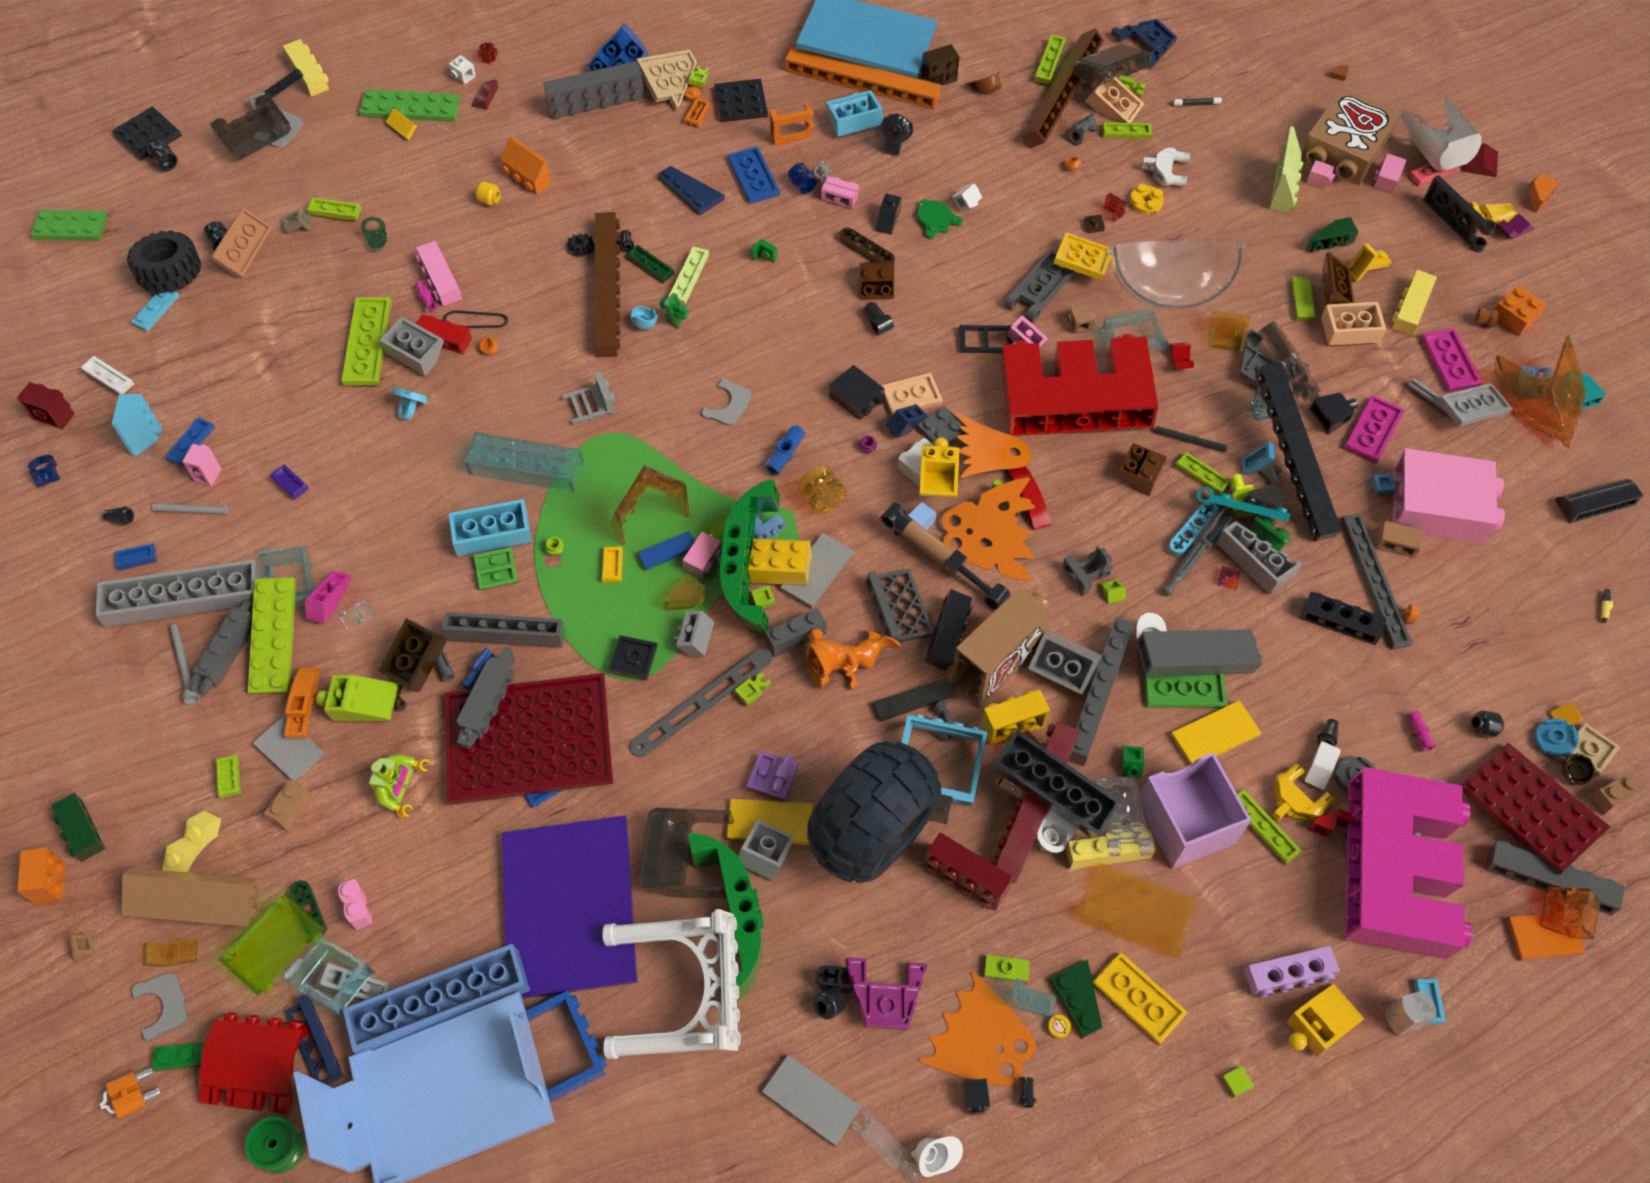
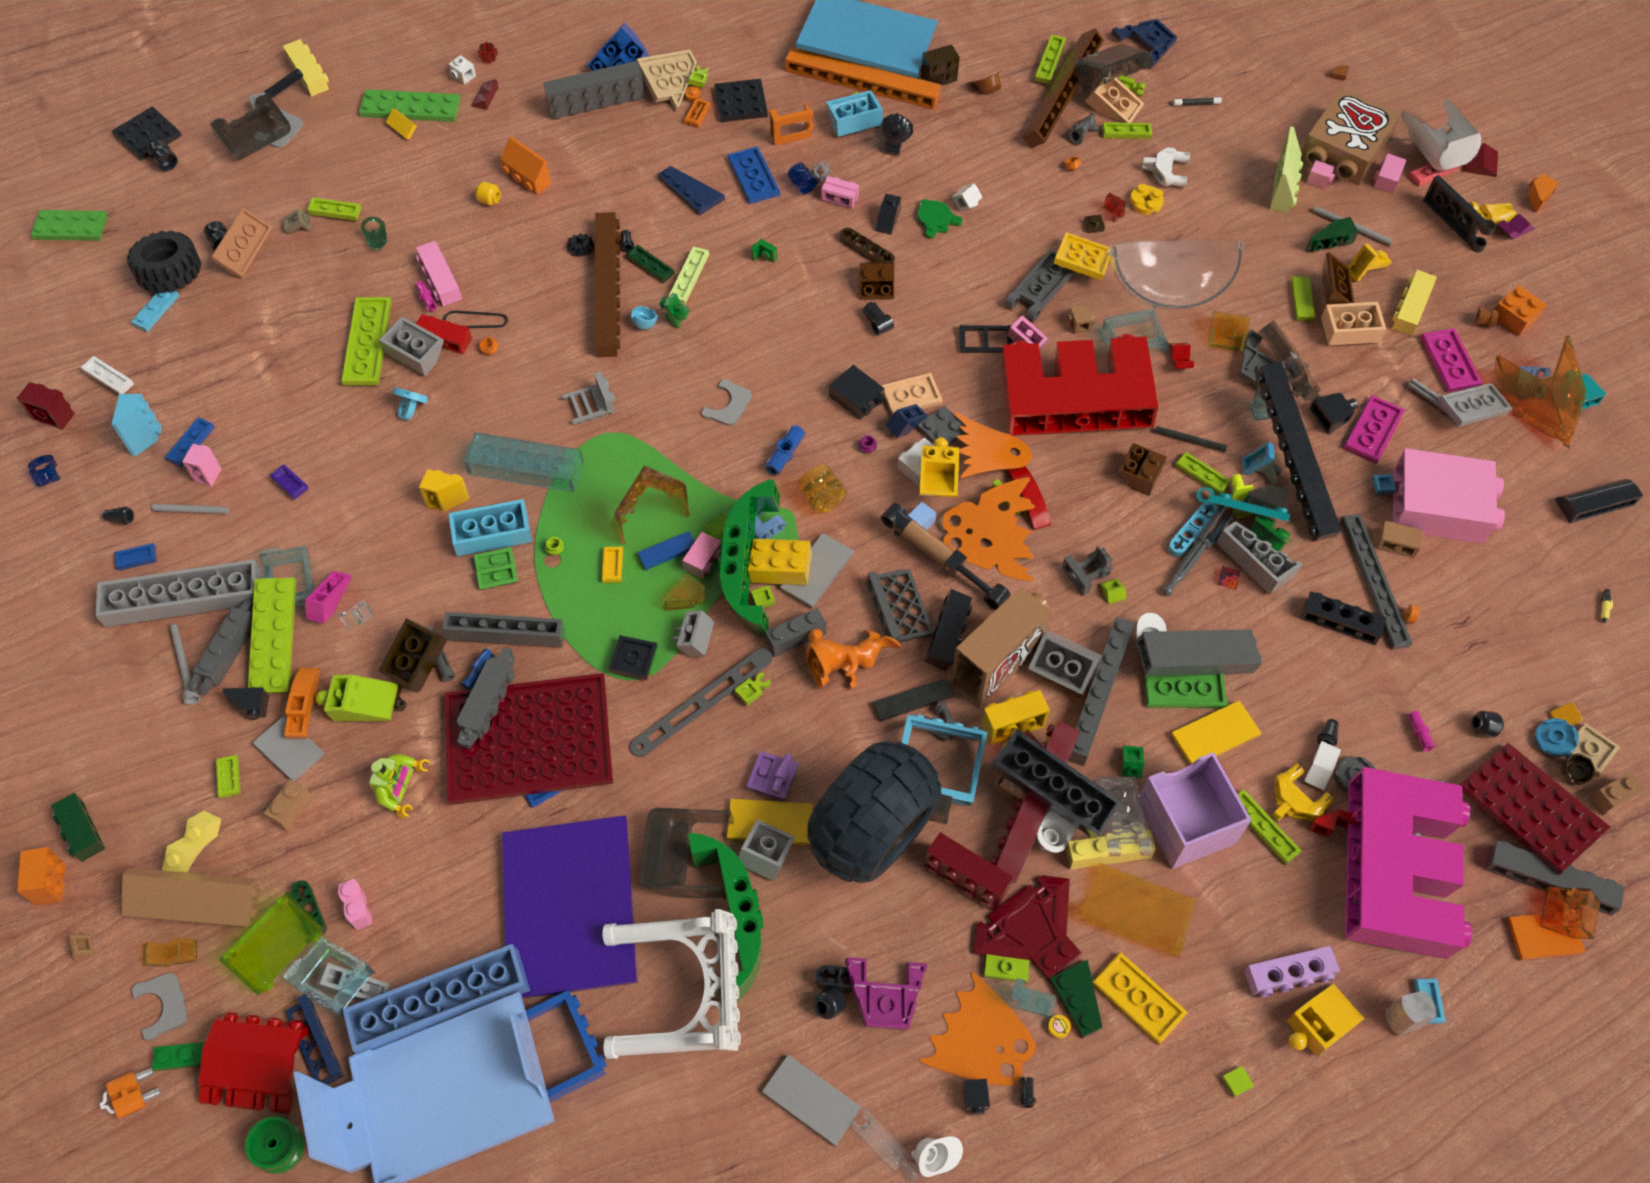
none -> black slope [223,687,269,720]
none -> yellow slope [419,469,470,511]
none -> dark red plate [973,875,1081,980]
none -> light grey piece [1313,206,1393,246]

